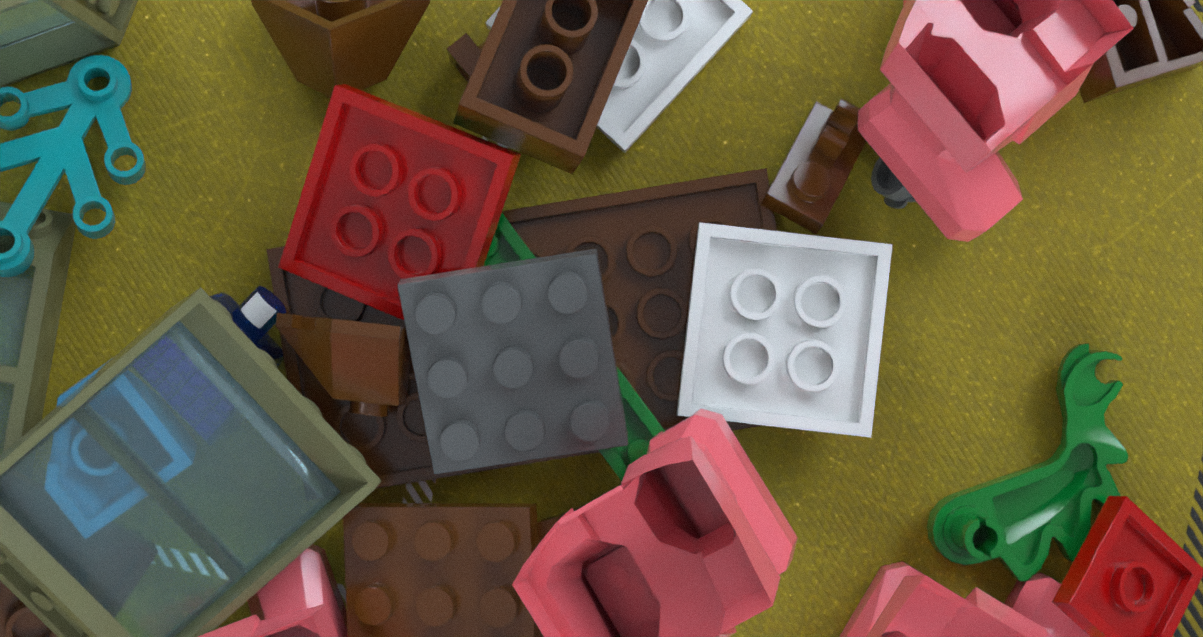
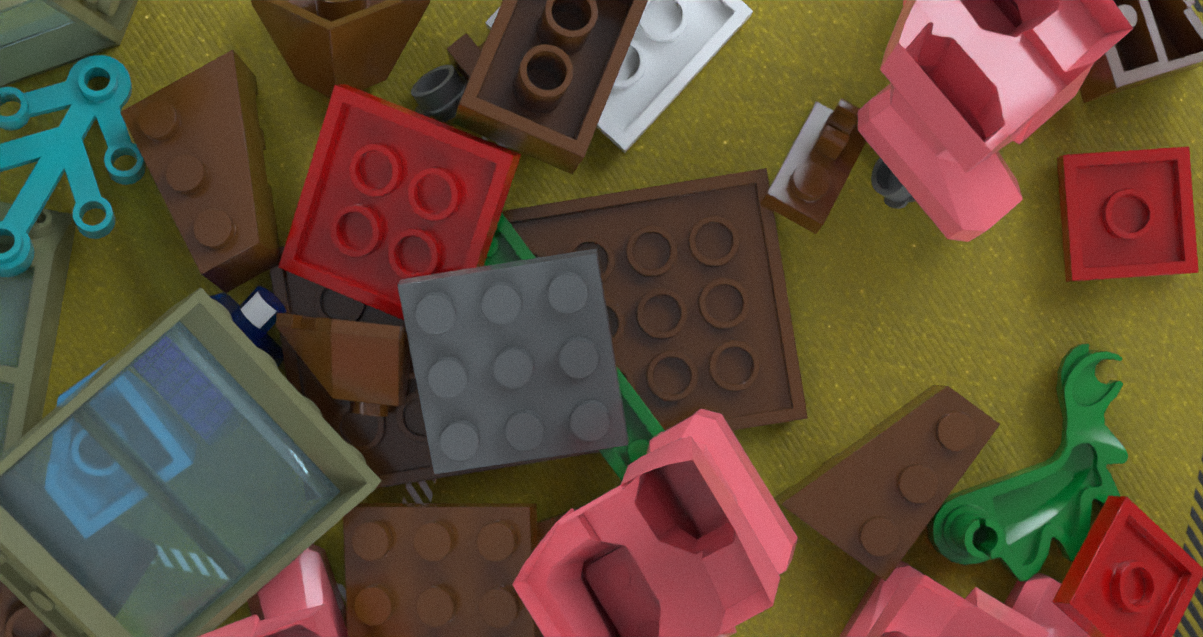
white plate [677,222,893,438] -> none
none -> reddish brown wedge [120,50,281,293]
none -> dark grey plate [411,65,469,122]
none -> reddish brown wedge [774,385,1000,581]
none -> red plate [1057,146,1199,282]

